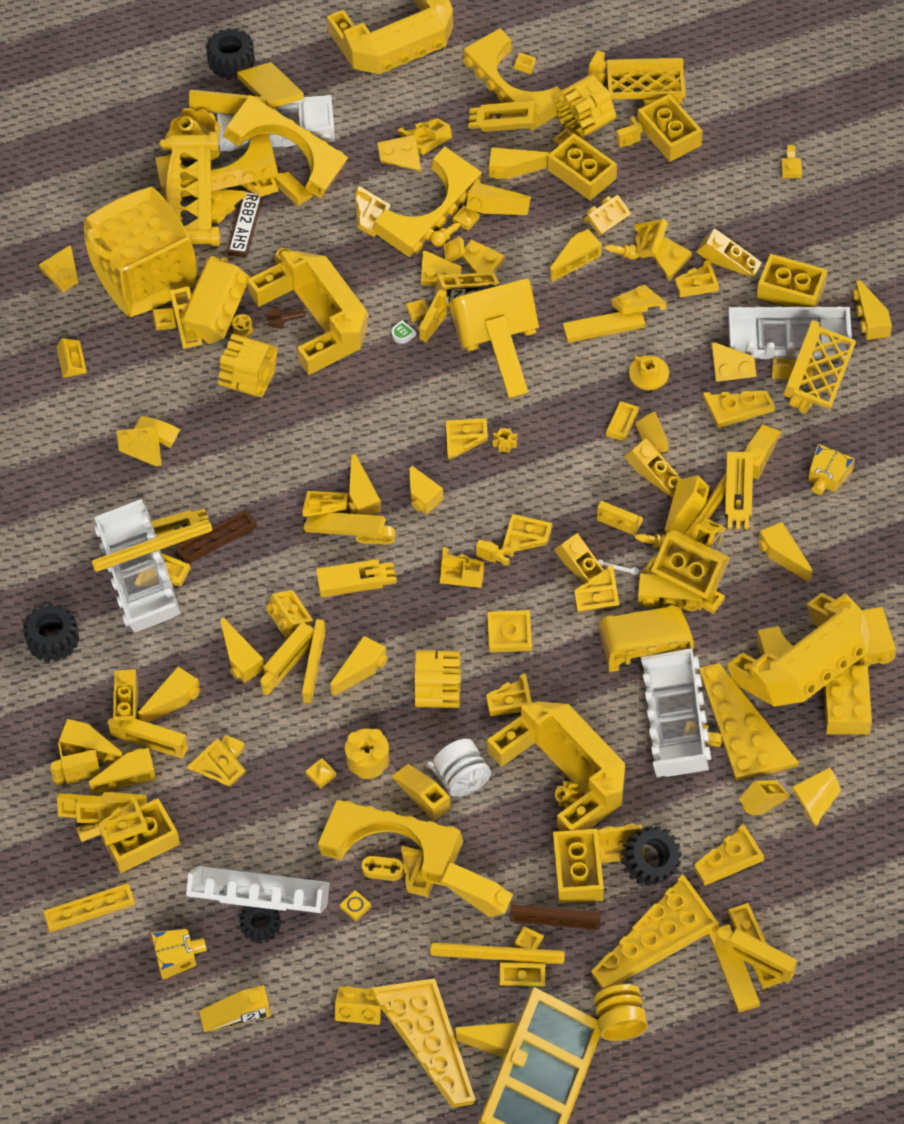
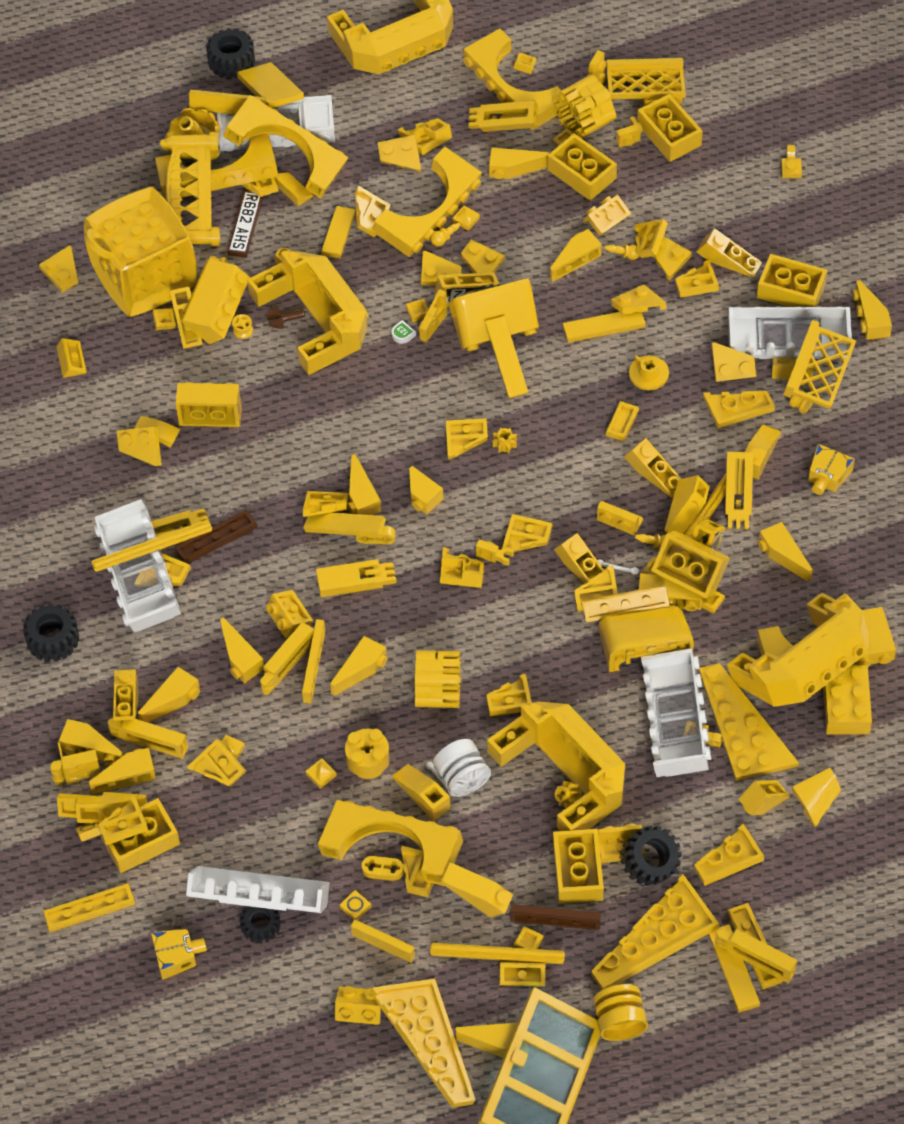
yellow slope [199,985,271,1032] -> none
yellow wing [211,189,247,224] -> none
yellow piece [218,334,278,397] -> none
yellow tile [444,237,465,262] -> none
yellow slope [466,182,531,215] -> none
yellow plate [488,610,532,653] -> none
yellow slope [635,412,668,453] -> none
none -> yellow brick [176,382,242,427]
none -> yellow tile [321,206,356,259]
none -> yellow tile [351,920,415,963]
none -> yellow tile [582,585,670,623]

